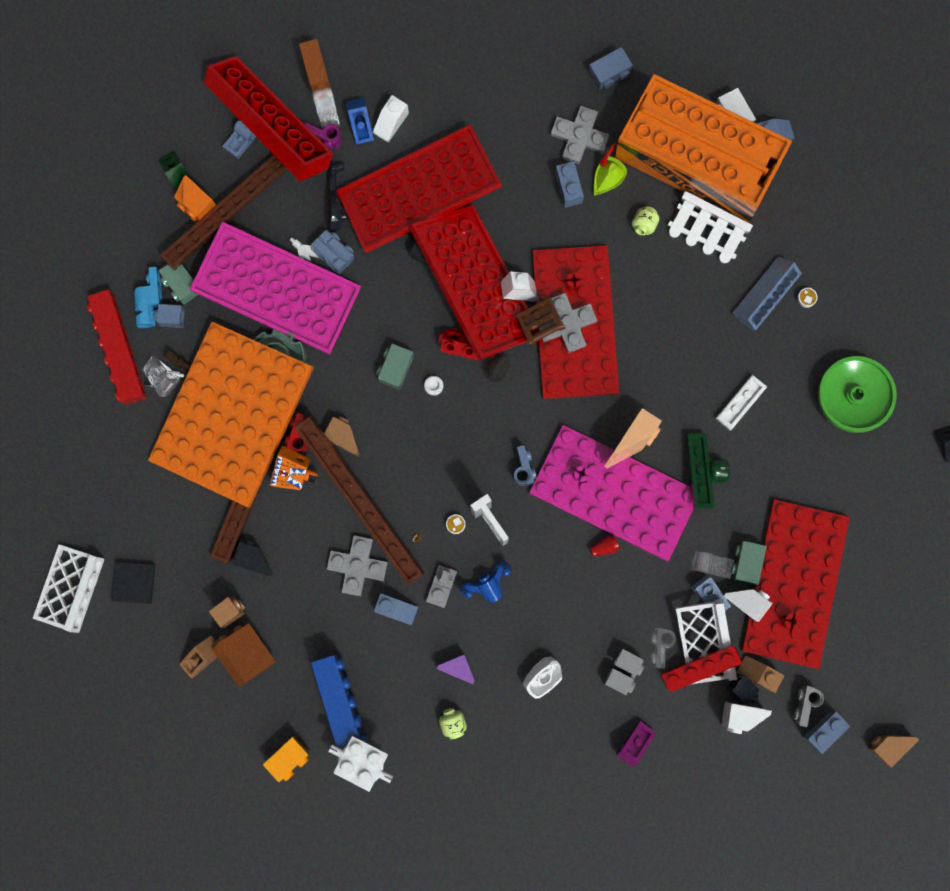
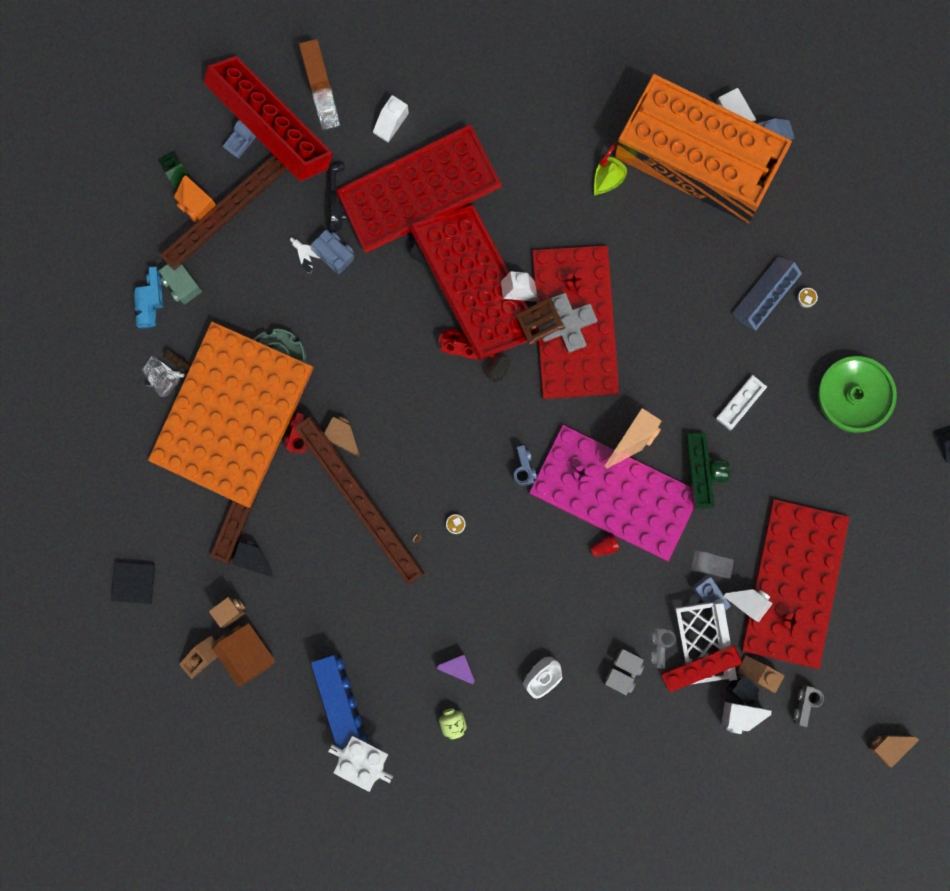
white fence [33,545,105,633] -> none
red brick [87,289,147,405] -> none
sand blue brick [155,304,185,328] -> none
dark pink plate [190,222,361,355] -> none
light orange brick [263,736,310,782] -> none
orange torso [270,446,318,490] -> none
magenta plate [305,122,342,151] -> none
light grey plate [327,536,388,596] -> none
blue slope [346,97,374,144] -> none
sand blue slope [374,593,418,625] -> none
sand green brick [376,344,414,390] -> none
white tile [424,376,443,396] -> none
light grey hinge [426,565,457,608] -> none
blue piece [459,562,511,603] -> none
white fence [470,494,509,546] -> none
light grey plate [551,106,610,164] -> none
sand blue brick [555,161,584,208] -> none
sand blue brick [588,47,633,90] -> none
magenta plate [616,721,656,767] -> none
yellowish green head [632,206,659,236] -> none
white fence [668,191,753,264] -> none
sand green brick [730,541,766,585] -> none
sand blue brick [803,710,850,754] -> none

